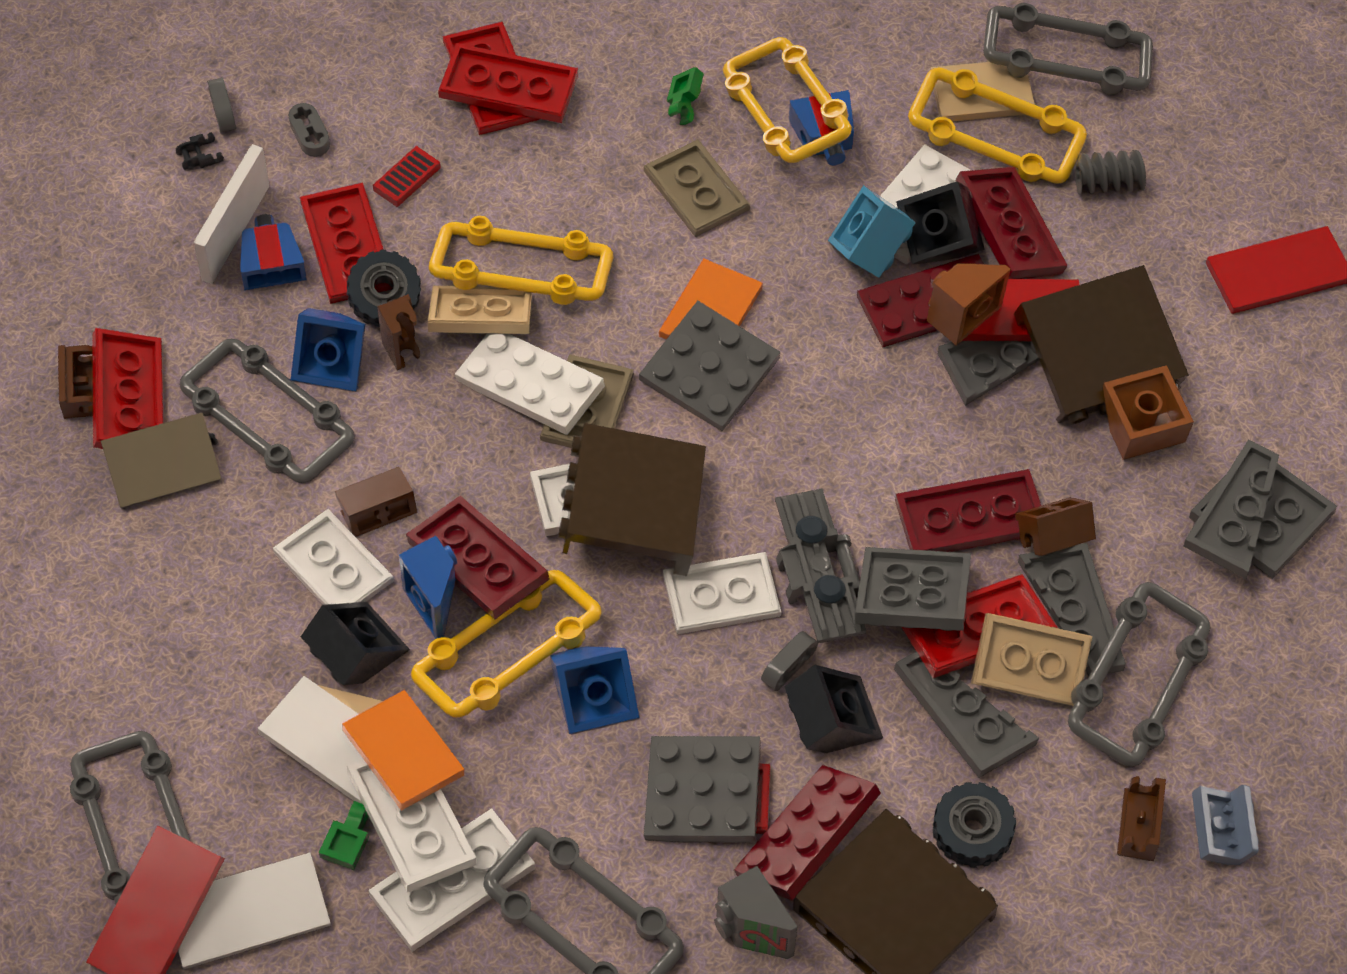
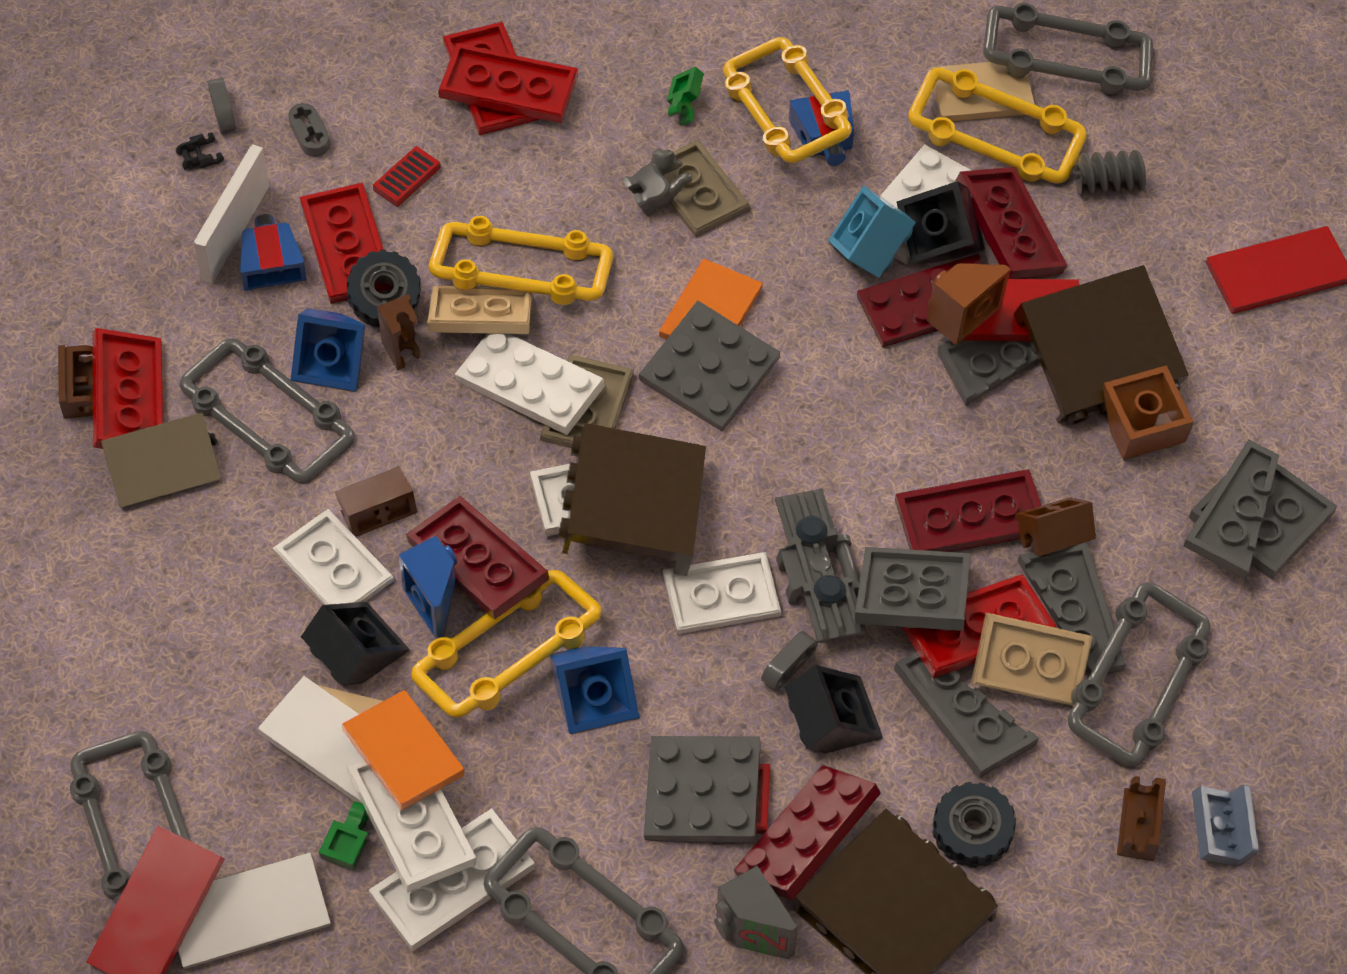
none -> dark grey animal [622,148,692,216]

